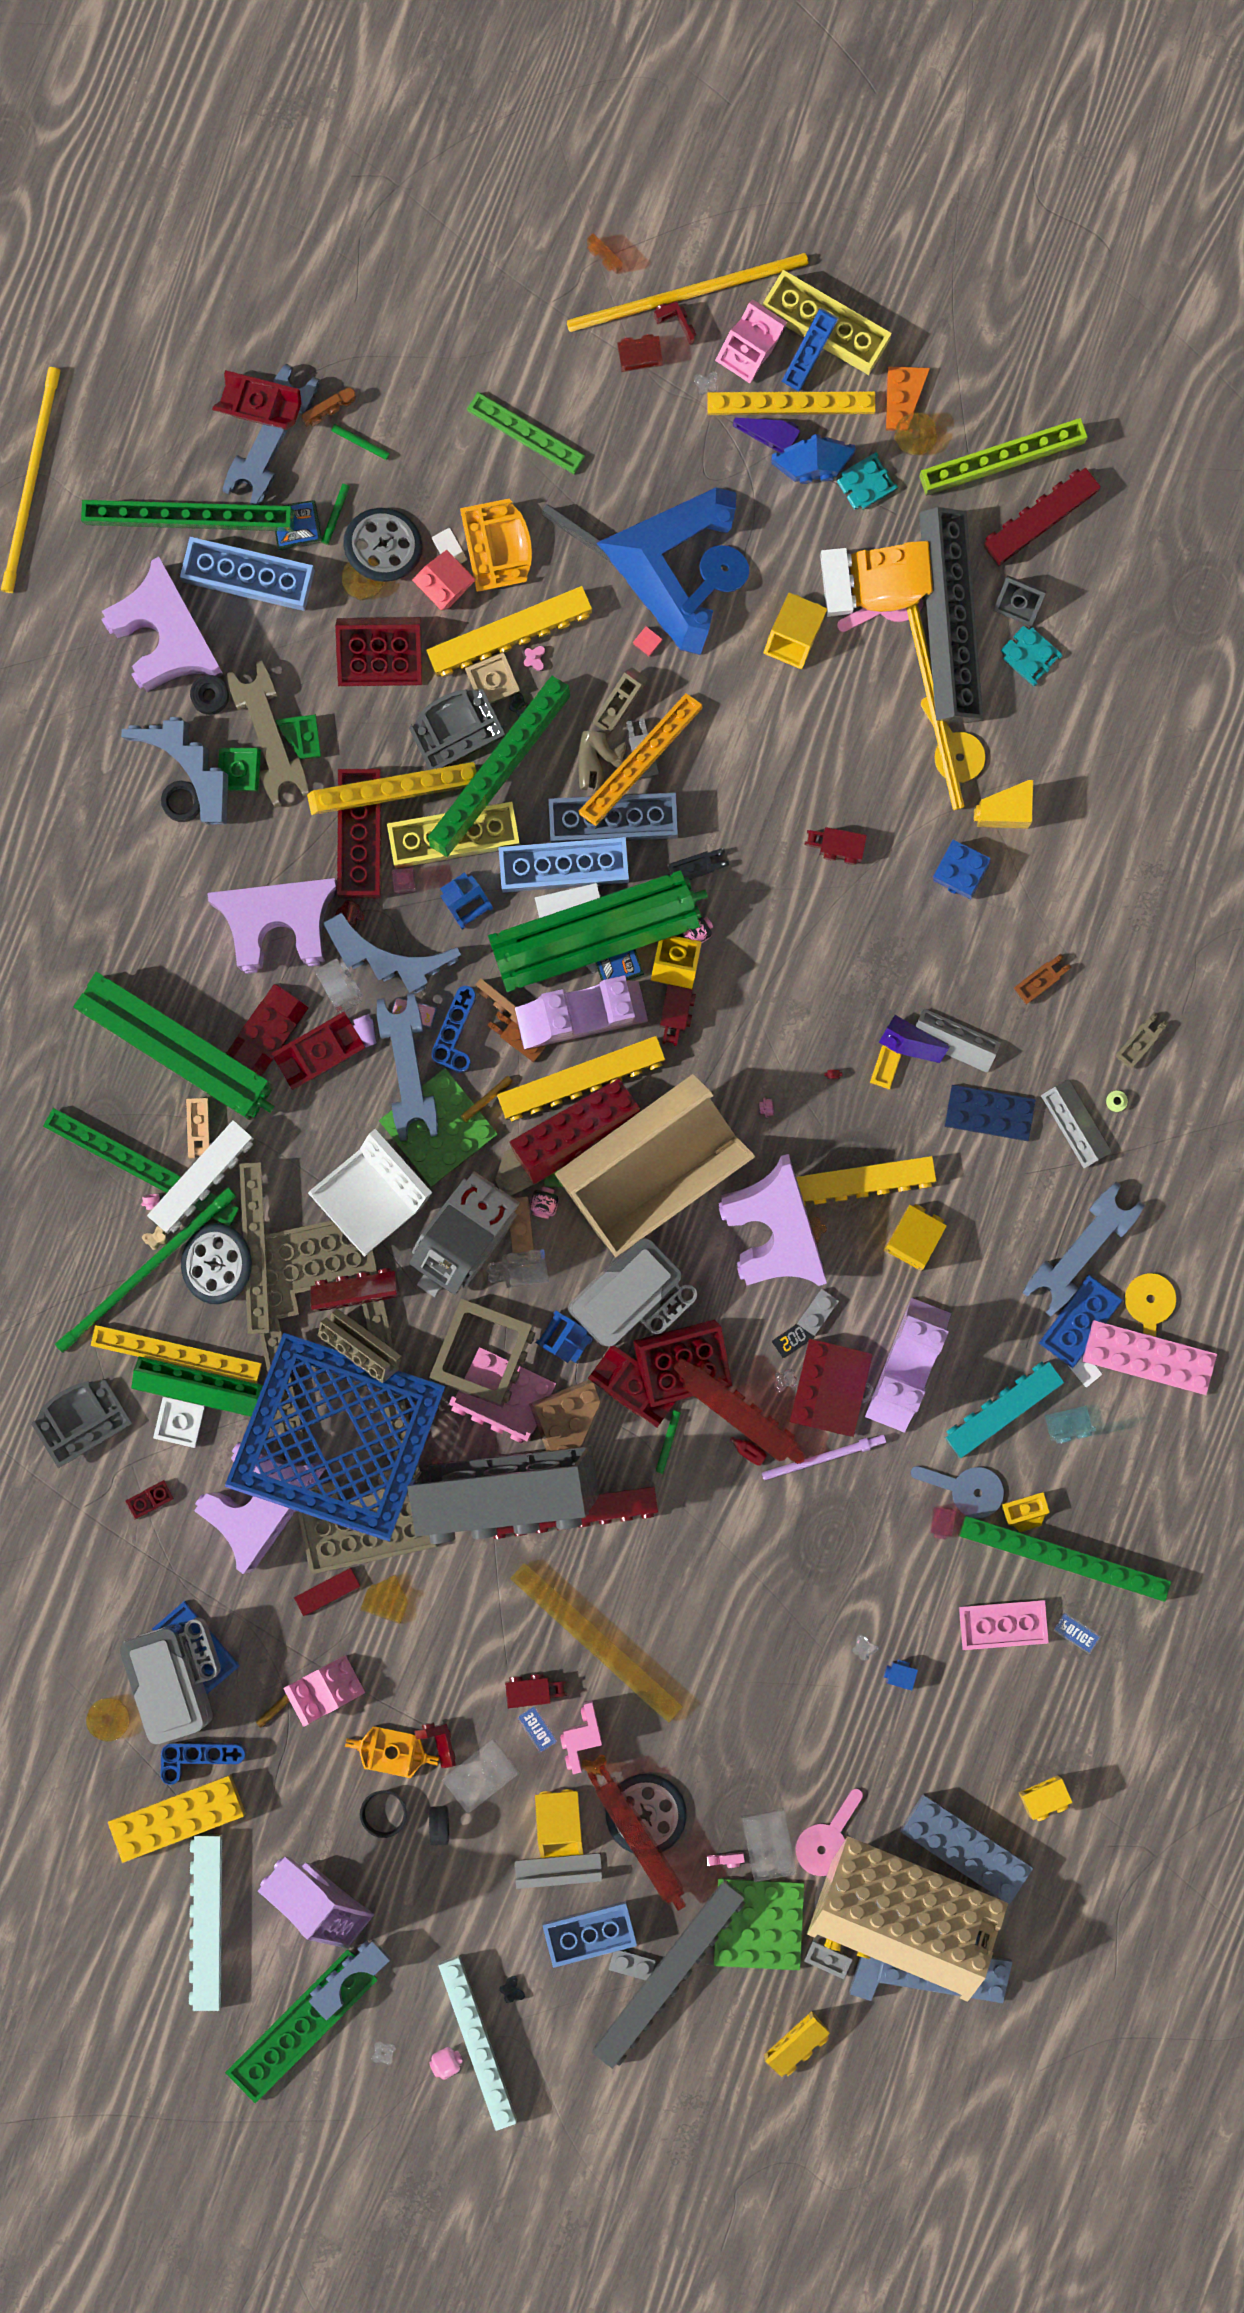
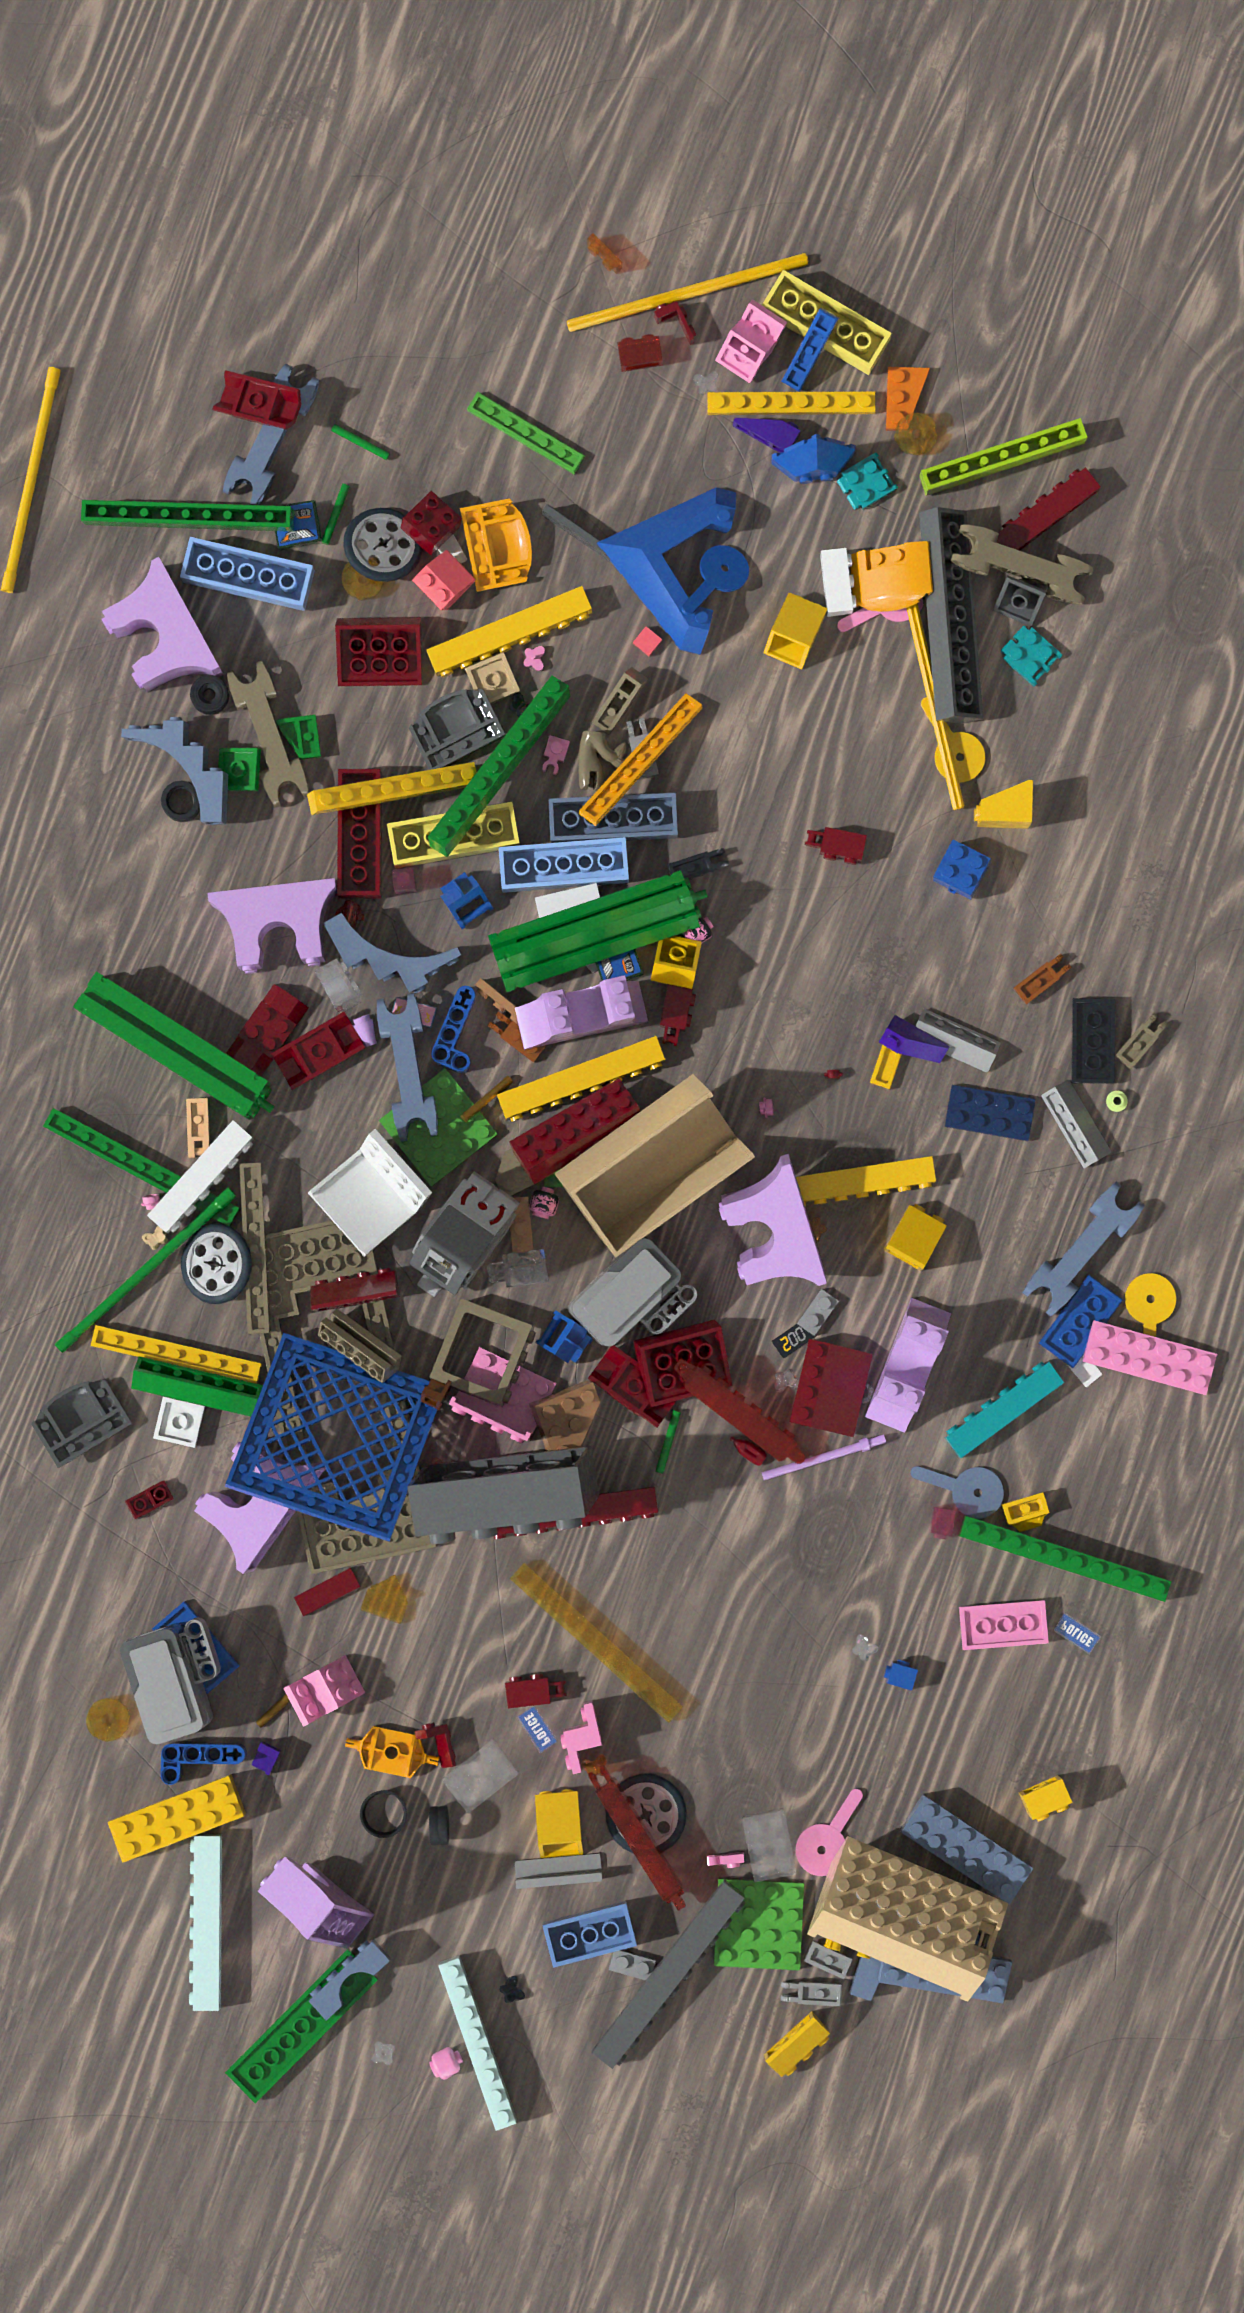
dark orange hinge [302,387,356,427] -> none
clear light blue bracket [1044,1406,1096,1443] -> none
none -> dark purple panel [252,1741,282,1775]
none -> dark red brick [400,491,462,555]
none -> reddish brown panel [420,1379,452,1410]
none -> bright pink plate [543,735,570,775]
none -> light grey hinge [780,1981,842,2006]
none -> dark tan piece [951,525,1094,605]
none -> black plate [1071,998,1115,1084]

